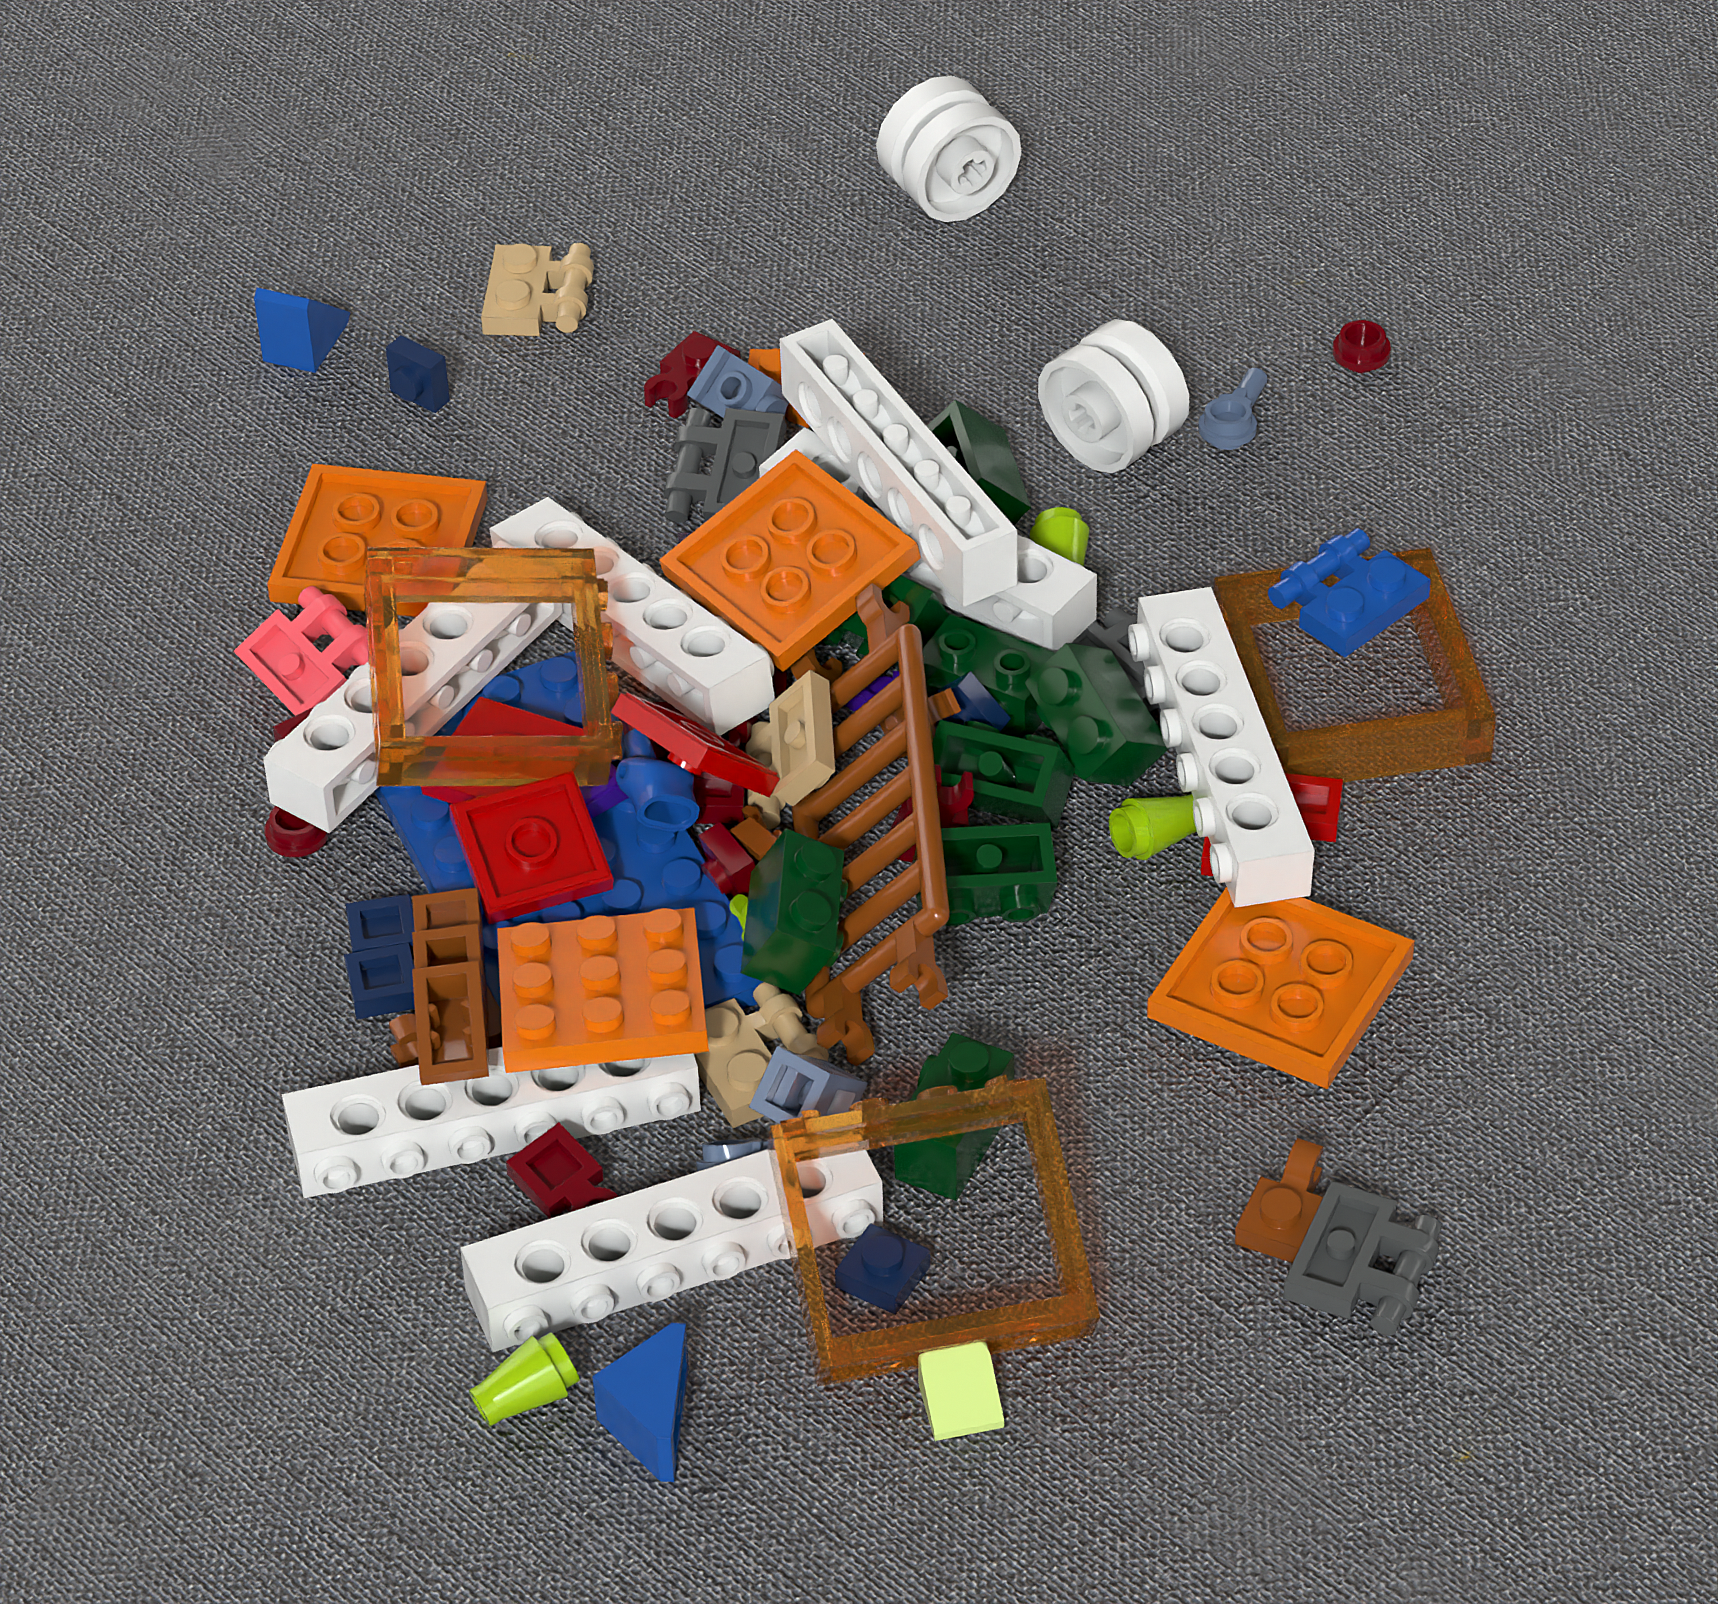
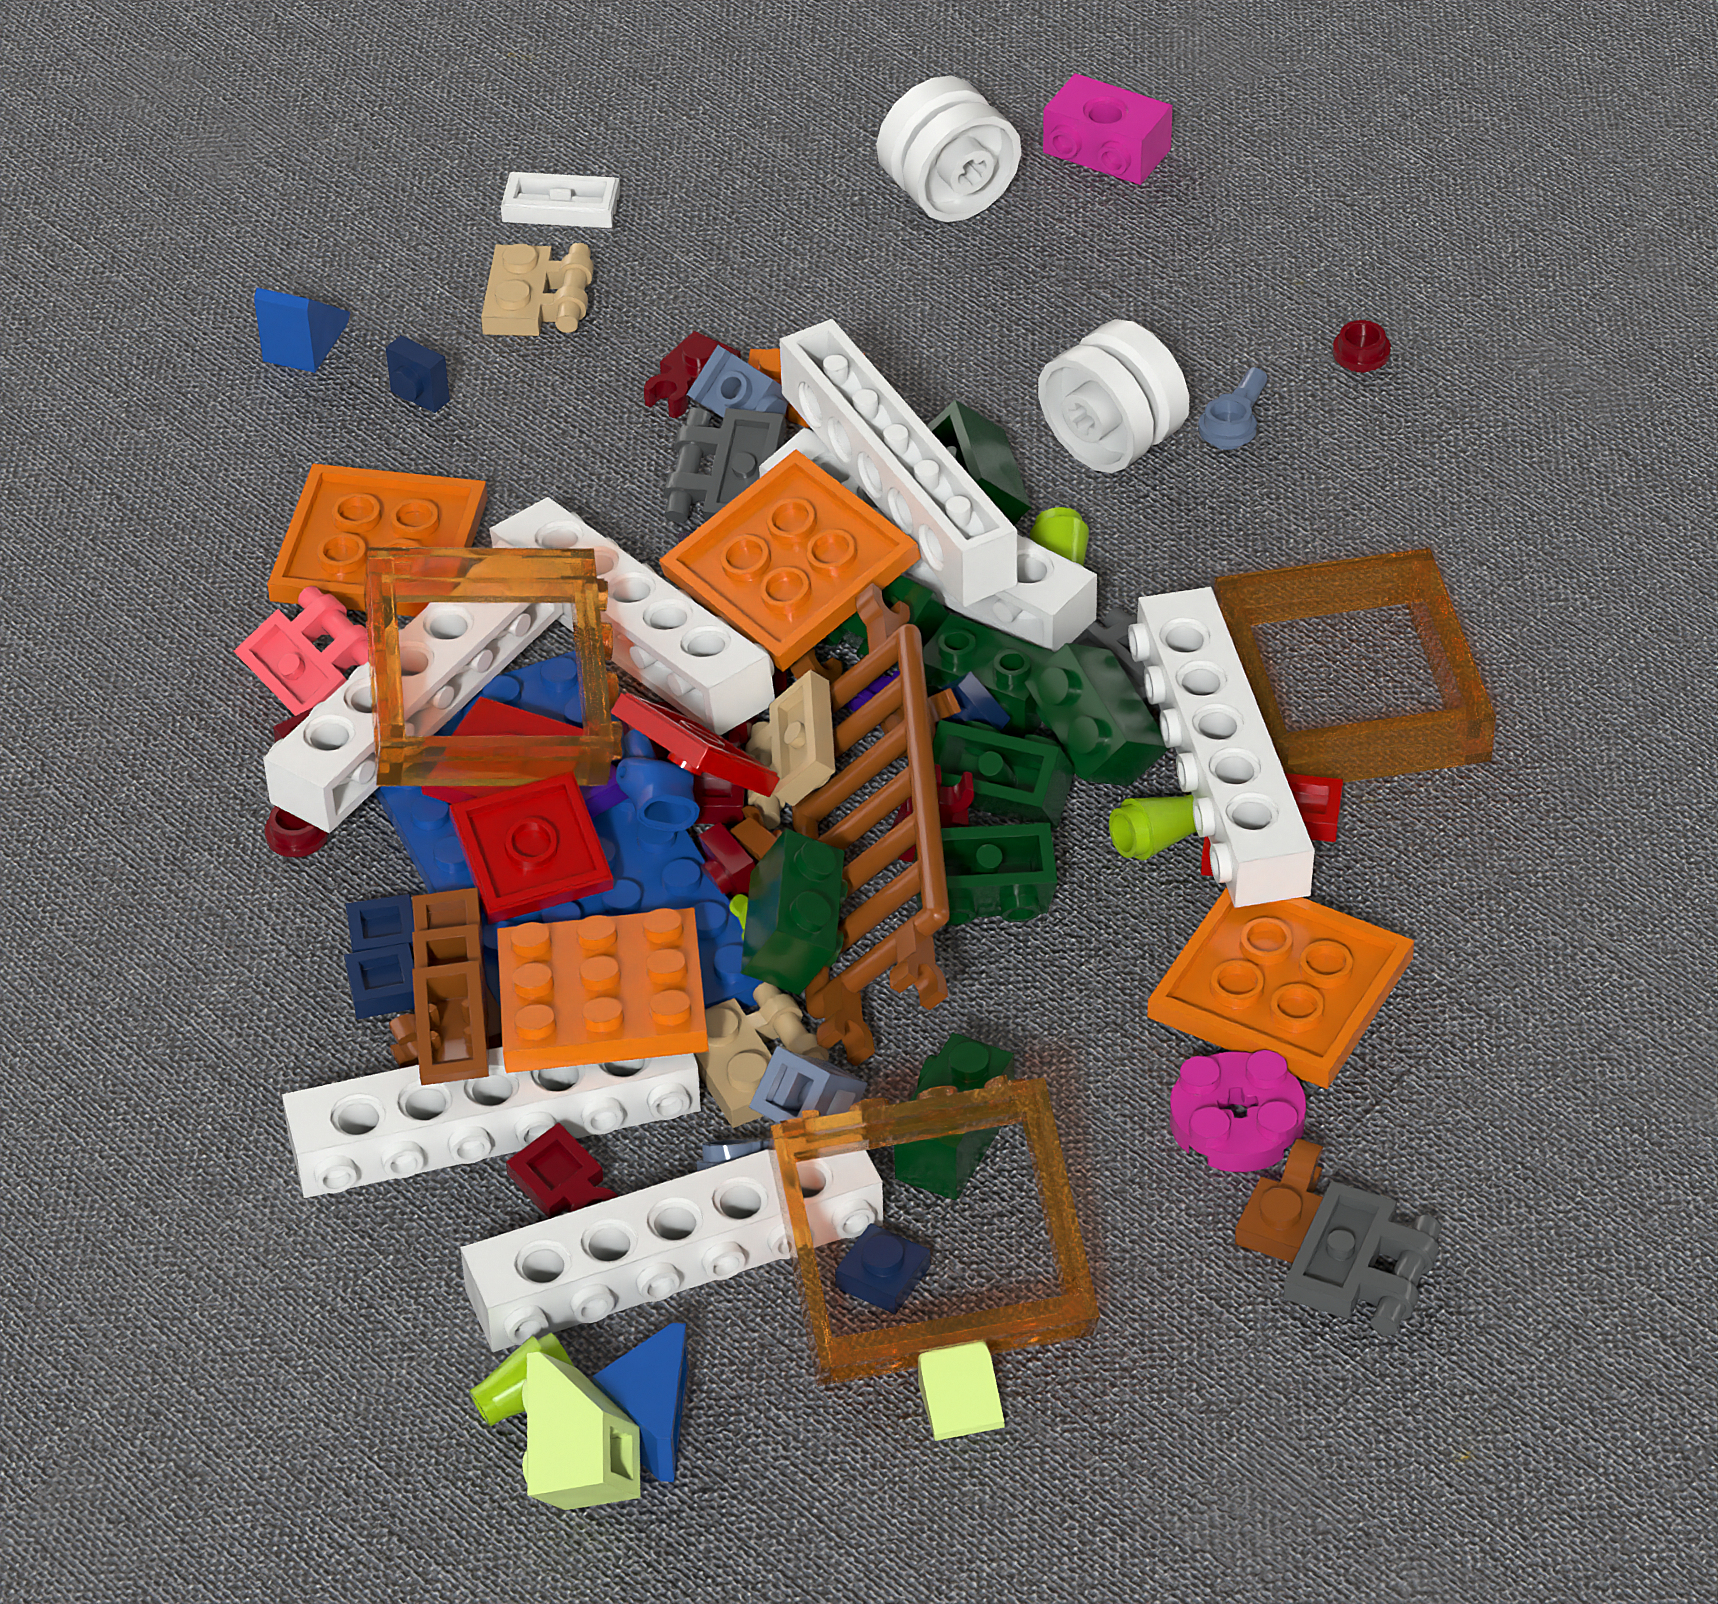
blue plate [1268,528,1431,658] -> none
none -> white tile [501,172,620,228]
none -> yellowish green slope [522,1351,640,1510]
none -> dark pink brick [1043,73,1173,185]
none -> dark pink plate [1169,1050,1306,1172]

